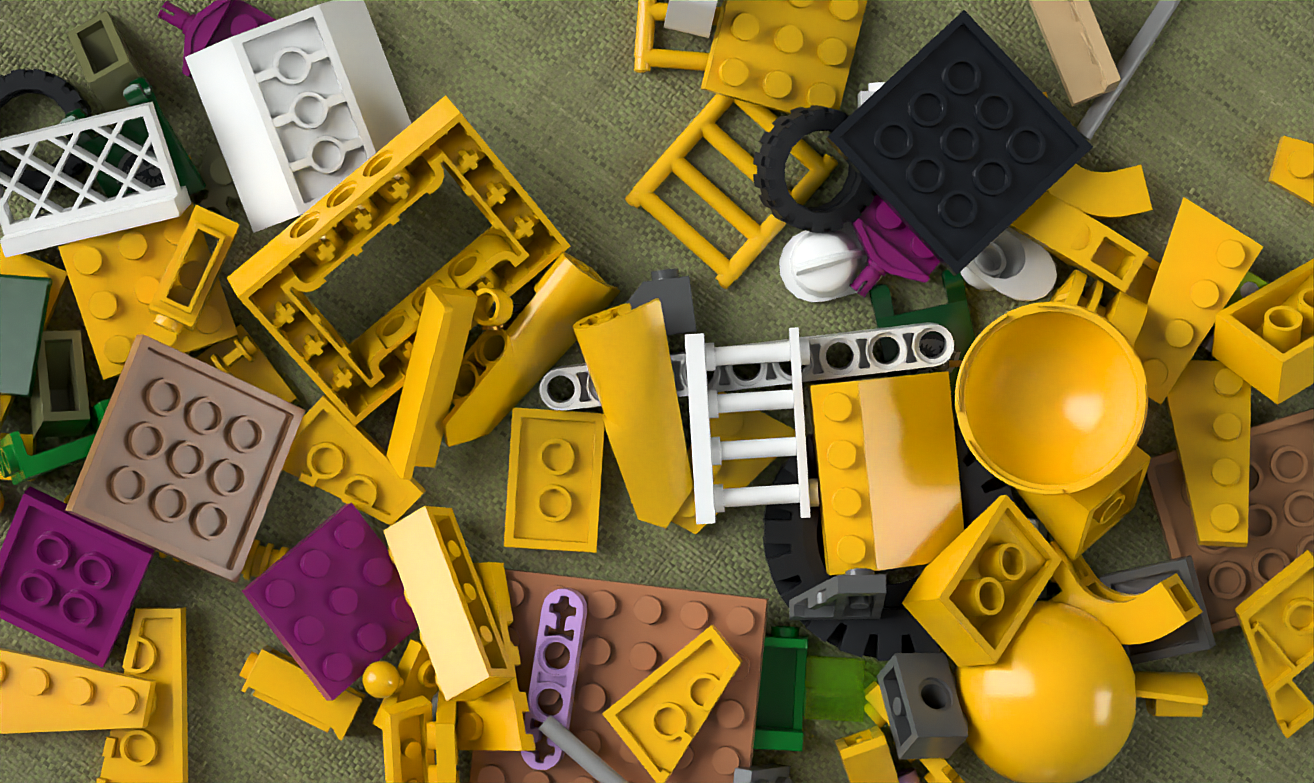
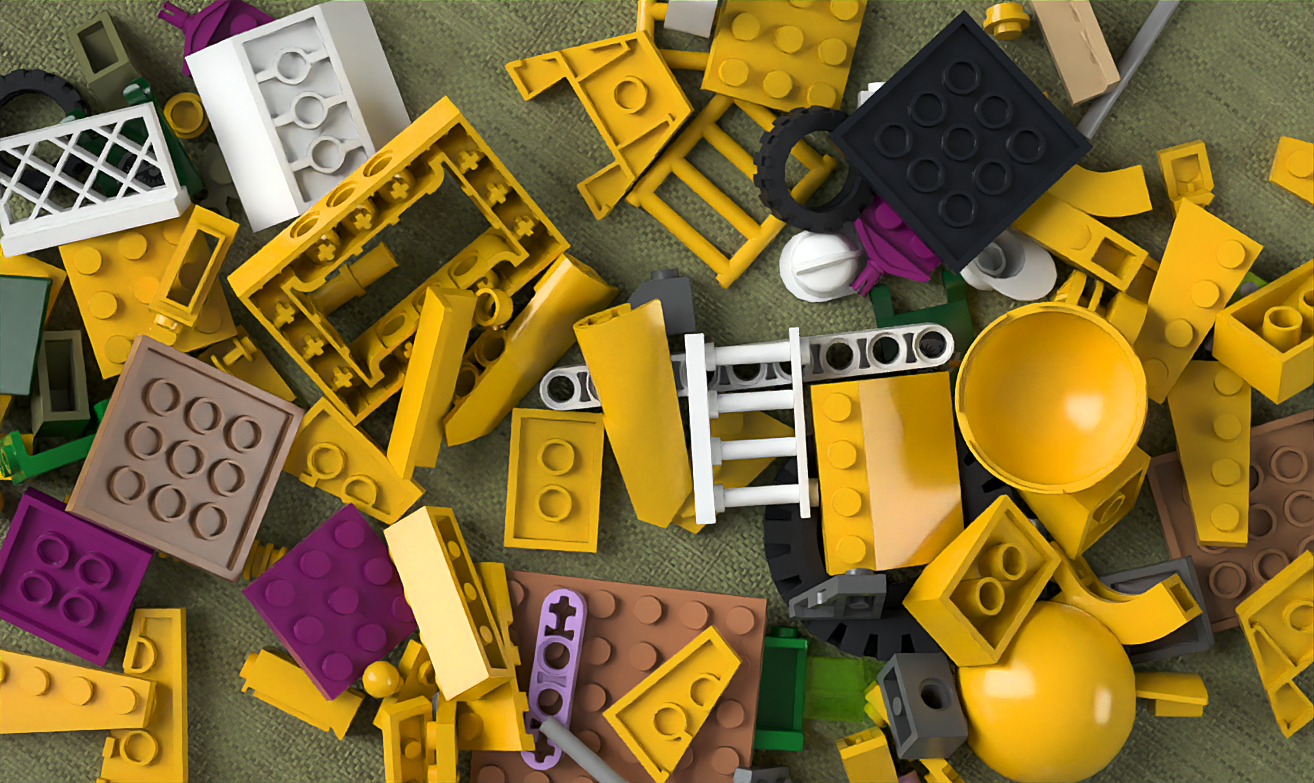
none -> yellow plate [163,92,210,139]
none -> yellow pin [307,241,399,318]
none -> yellow wing [504,30,694,221]
none -> yellow plate [983,2,1030,40]
none -> yellow slope [1156,139,1215,223]

